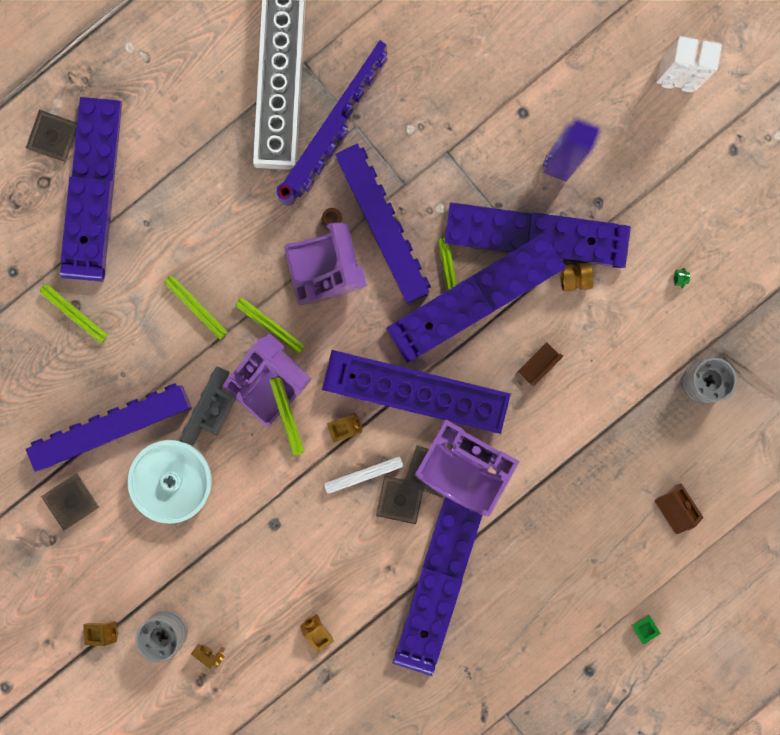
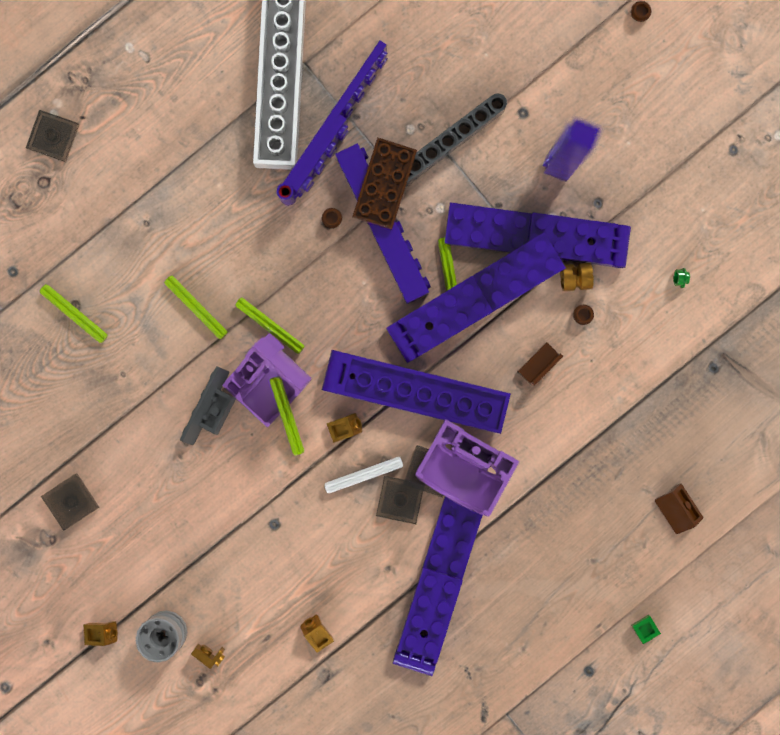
dark purple brick [26,383,192,472] -> none
dark purple hinge [60,97,122,282] -> none
light aqua dish [128,440,212,524] -> none
medium lavender piece [284,223,367,305] -> none
white piece [656,36,722,92] -> none
light grey wheel [683,358,737,403] -> none
none -> reddish brown tile [352,137,417,230]
none -> dark grey beam [406,93,507,186]
none -> reddish brown plate [573,304,594,325]
none -> reddish brown plate [631,1,652,22]

